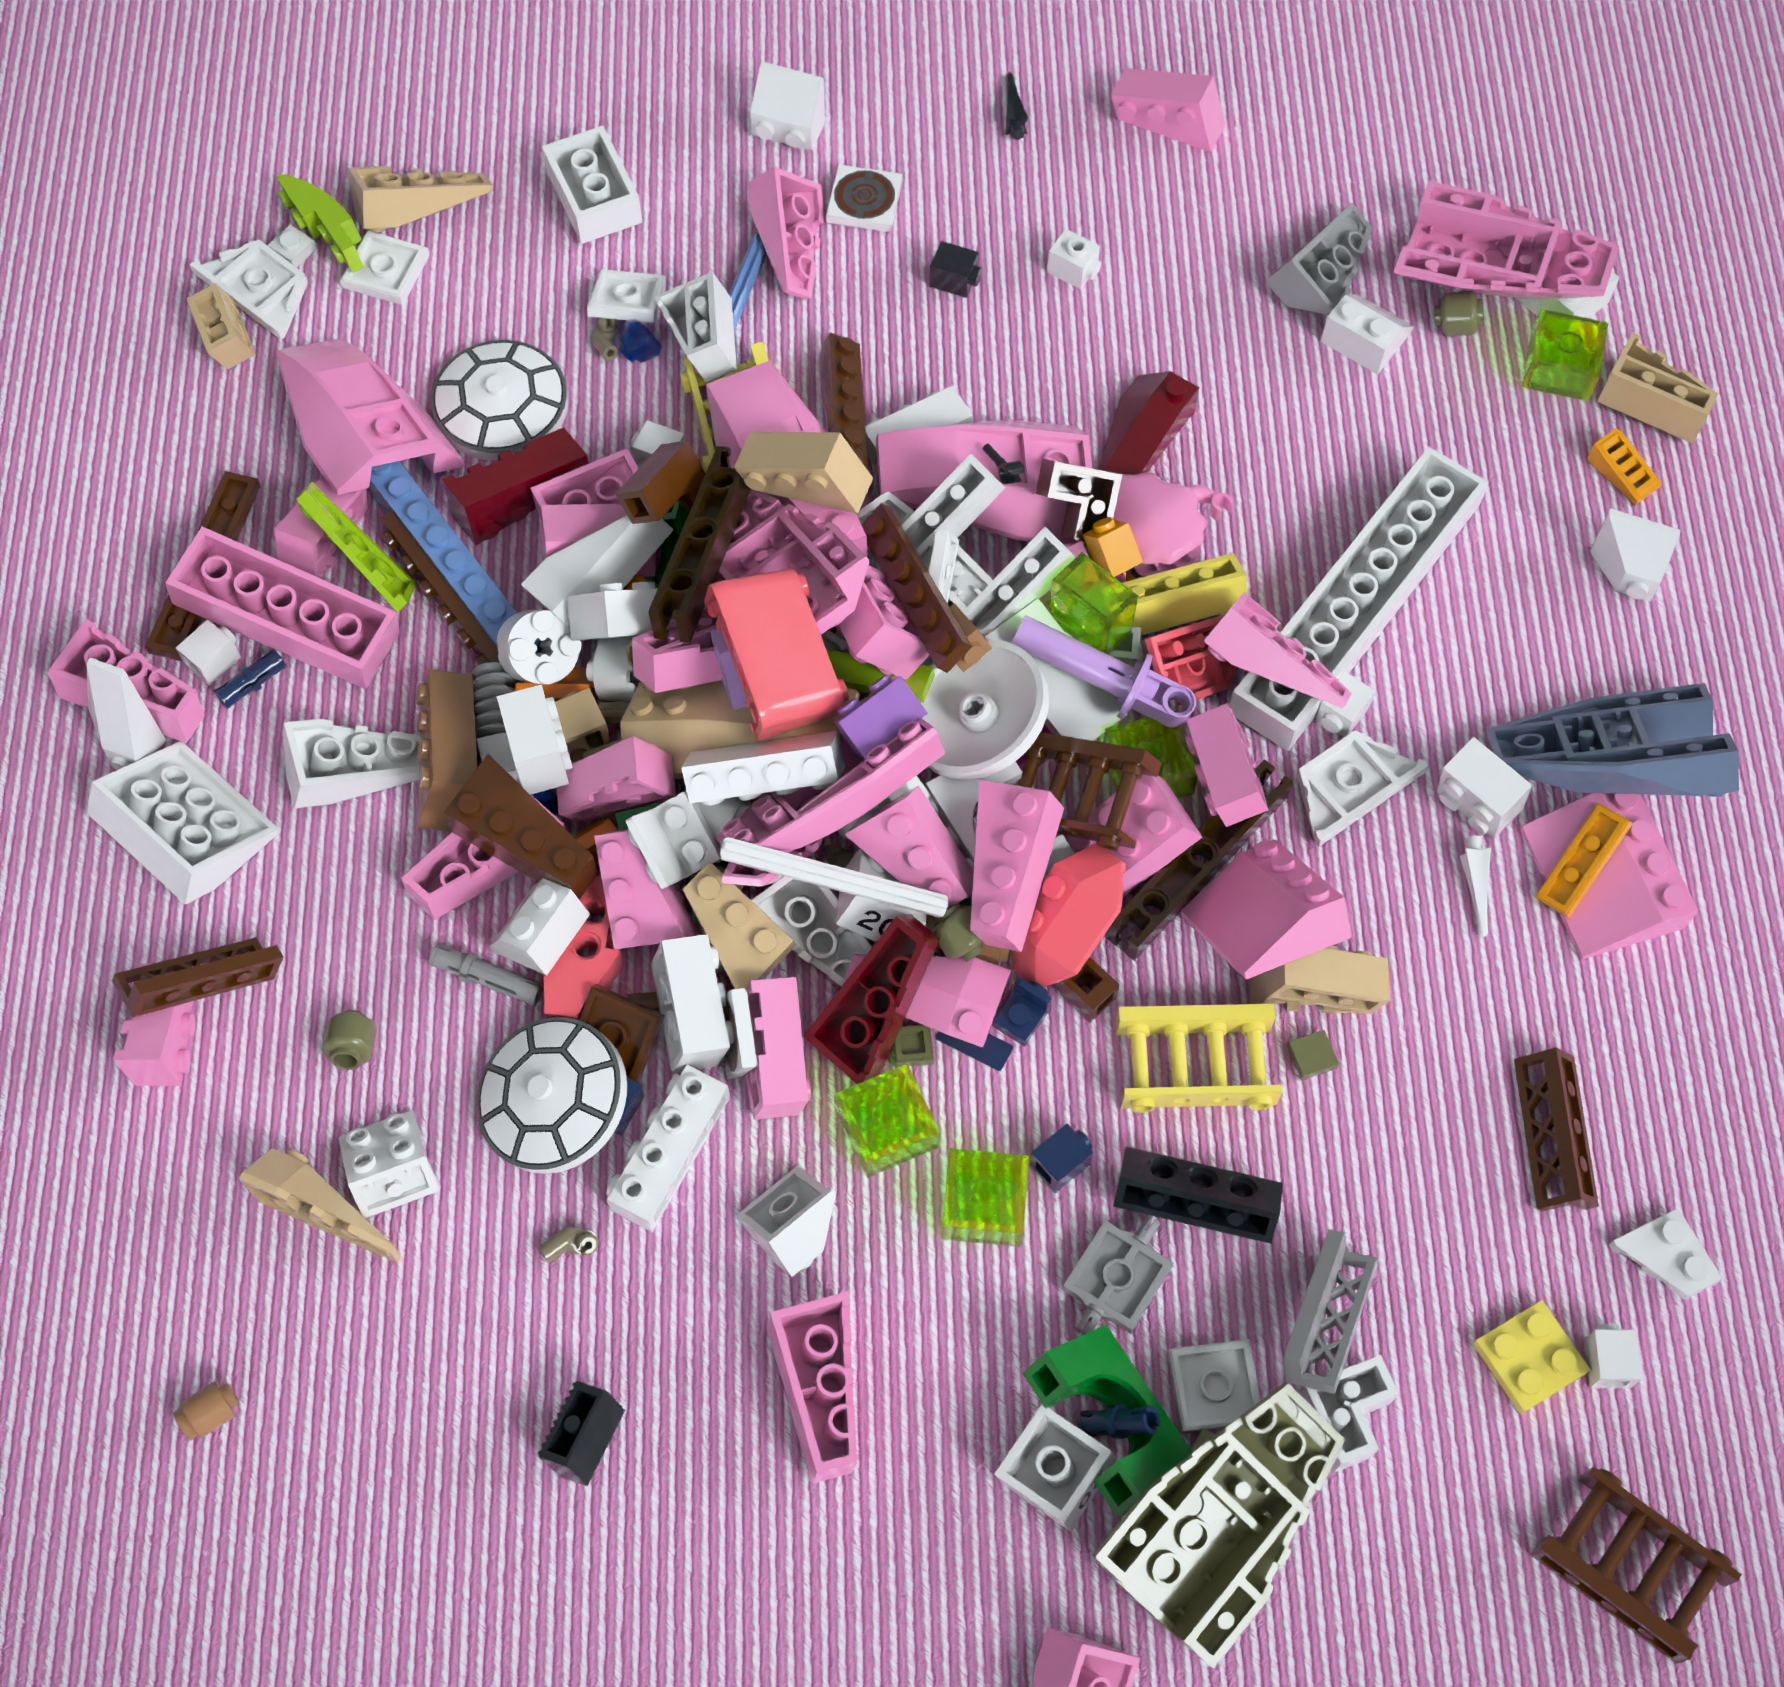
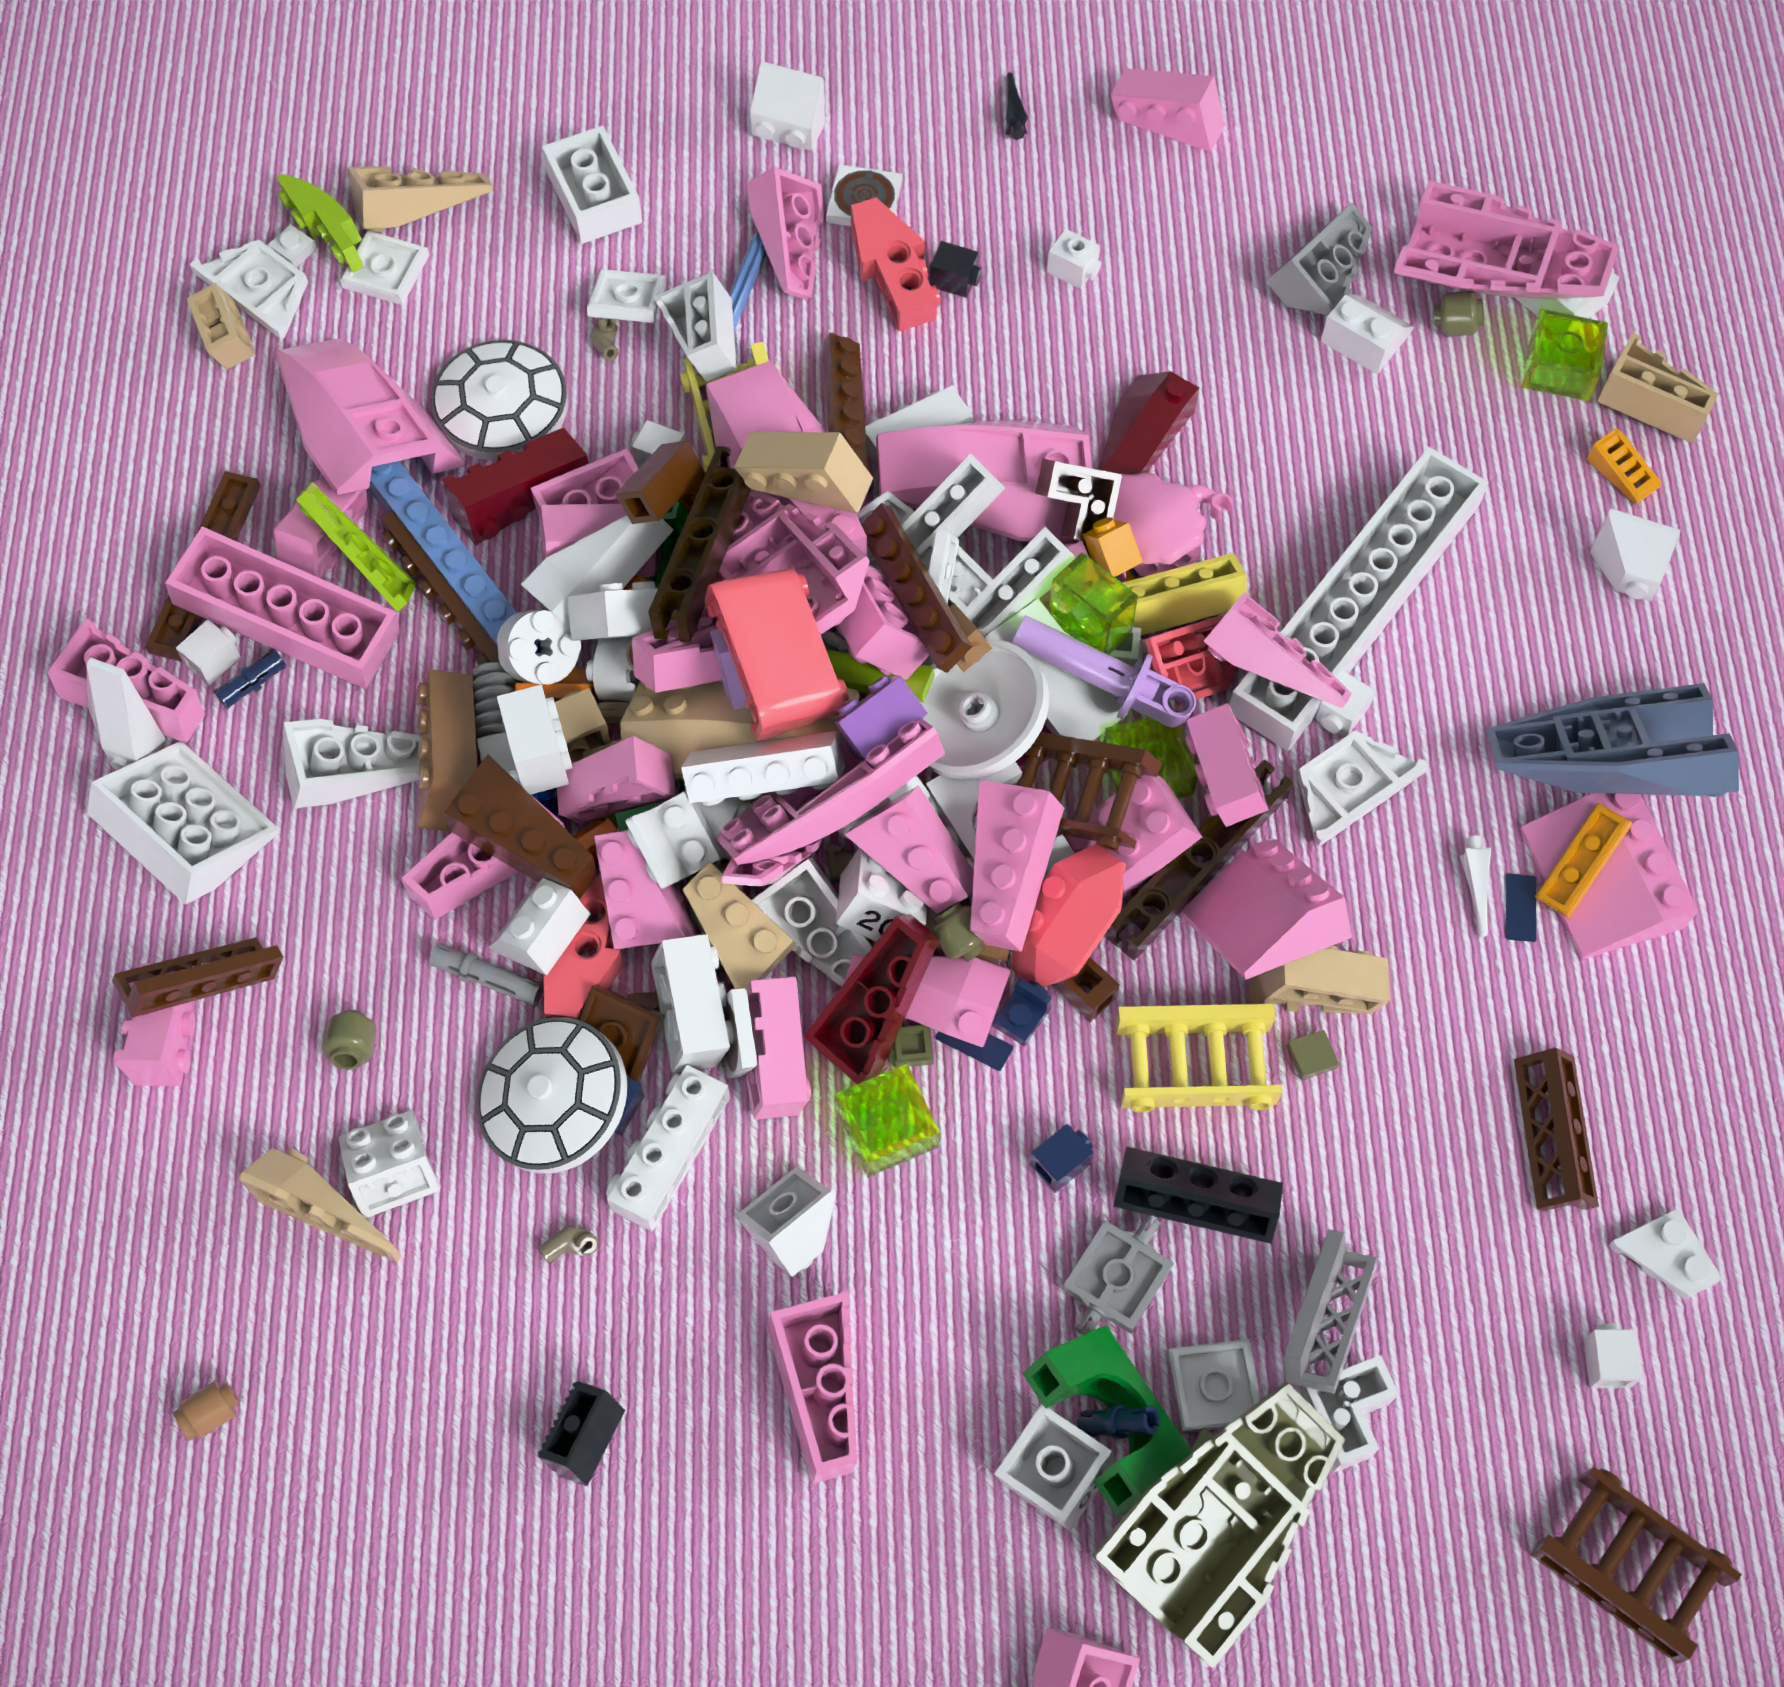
clear blue cone [618,319,662,363] -> none
white axle [720,837,948,918] -> none
clear neon green brick [941,1148,1029,1247] -> none
black hand [982,443,1024,484] -> none
white brick [1437,737,1532,840] -> none
light yellow plate [1473,1300,1591,1415] -> none
none -> coral brick [851,197,941,332]
none -> dark blue sticker [1506,873,1537,942]

